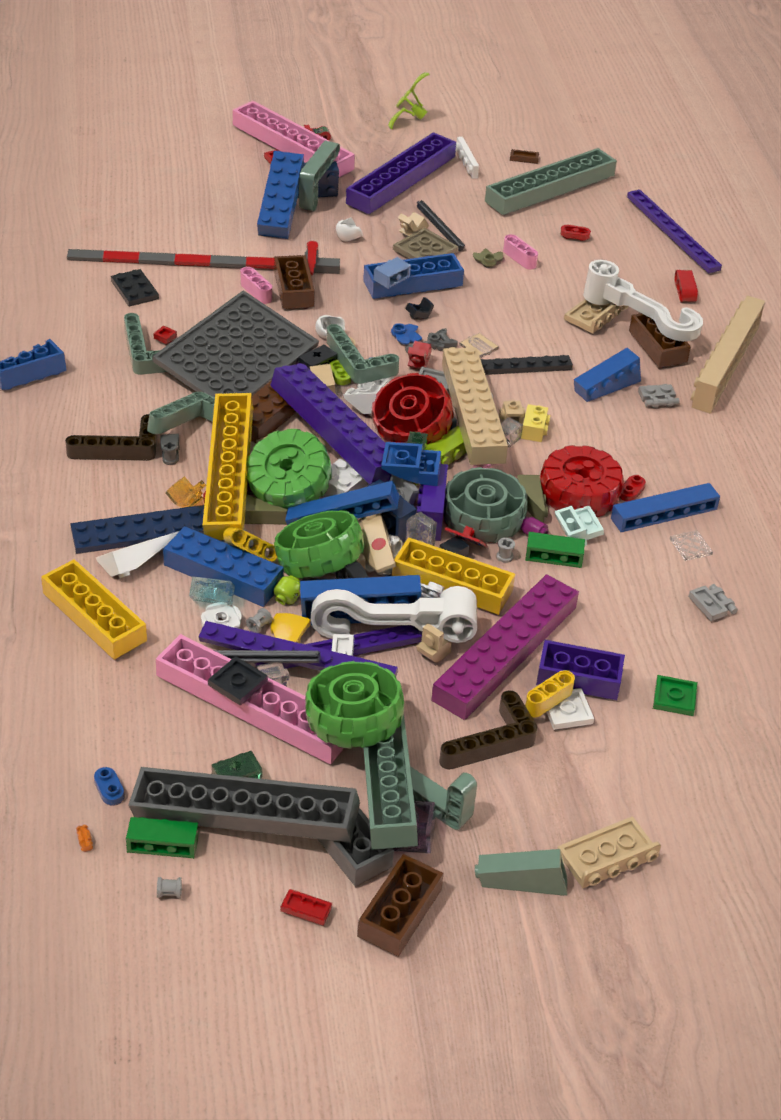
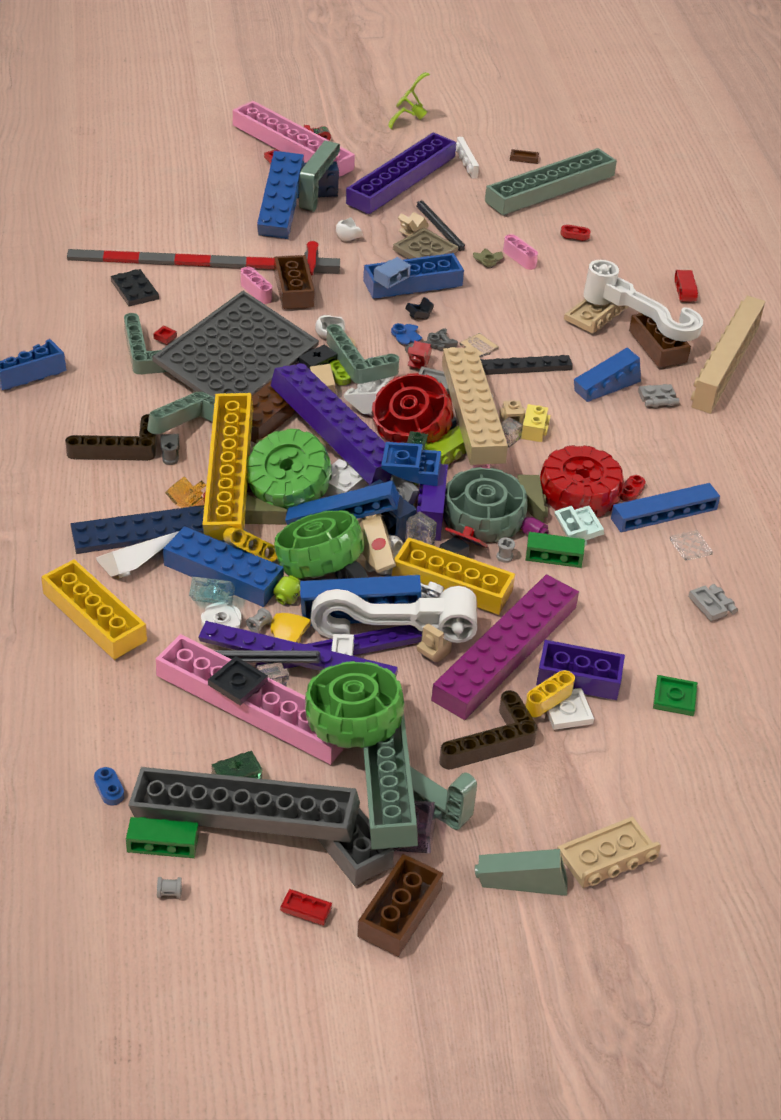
orange piece [76,824,93,852] -> none
dark purple plate [627,189,722,274] -> none

